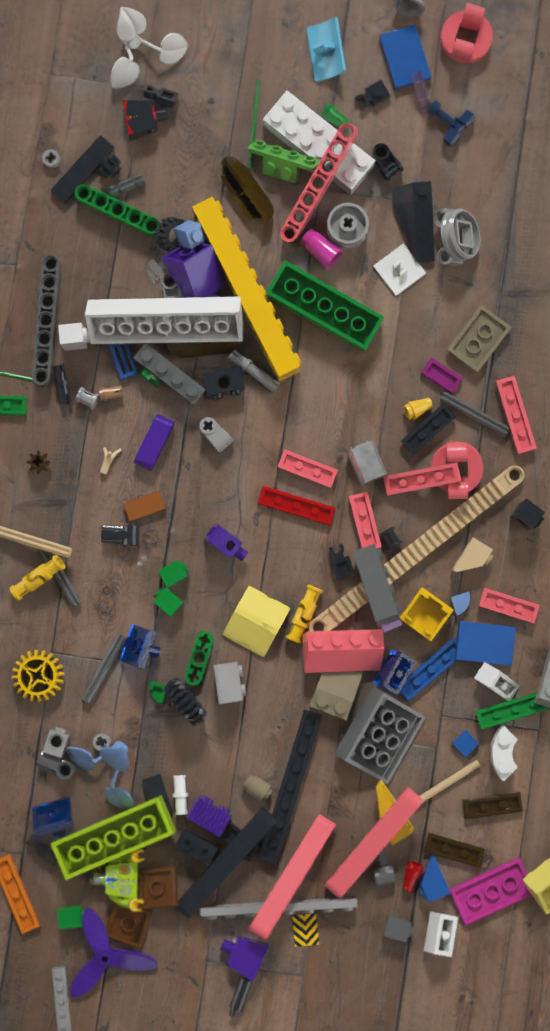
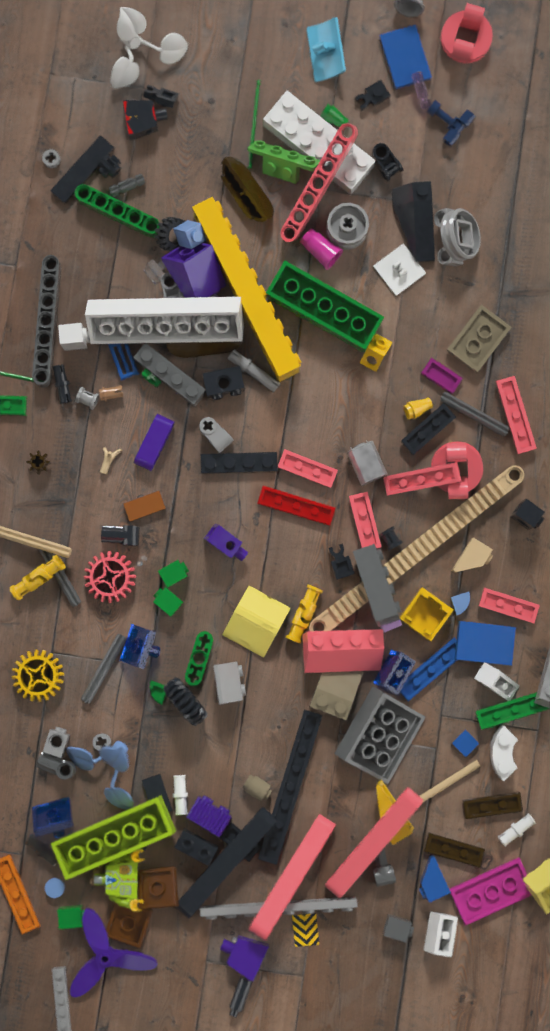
red cone [402,861,424,892] -> none
none -> medium blue tile [45,877,65,898]
none -> coral gear [84,551,136,603]
none -> black plate [201,452,278,474]
none -> yellow bracket [360,334,392,372]
none -> white pin [498,813,536,847]

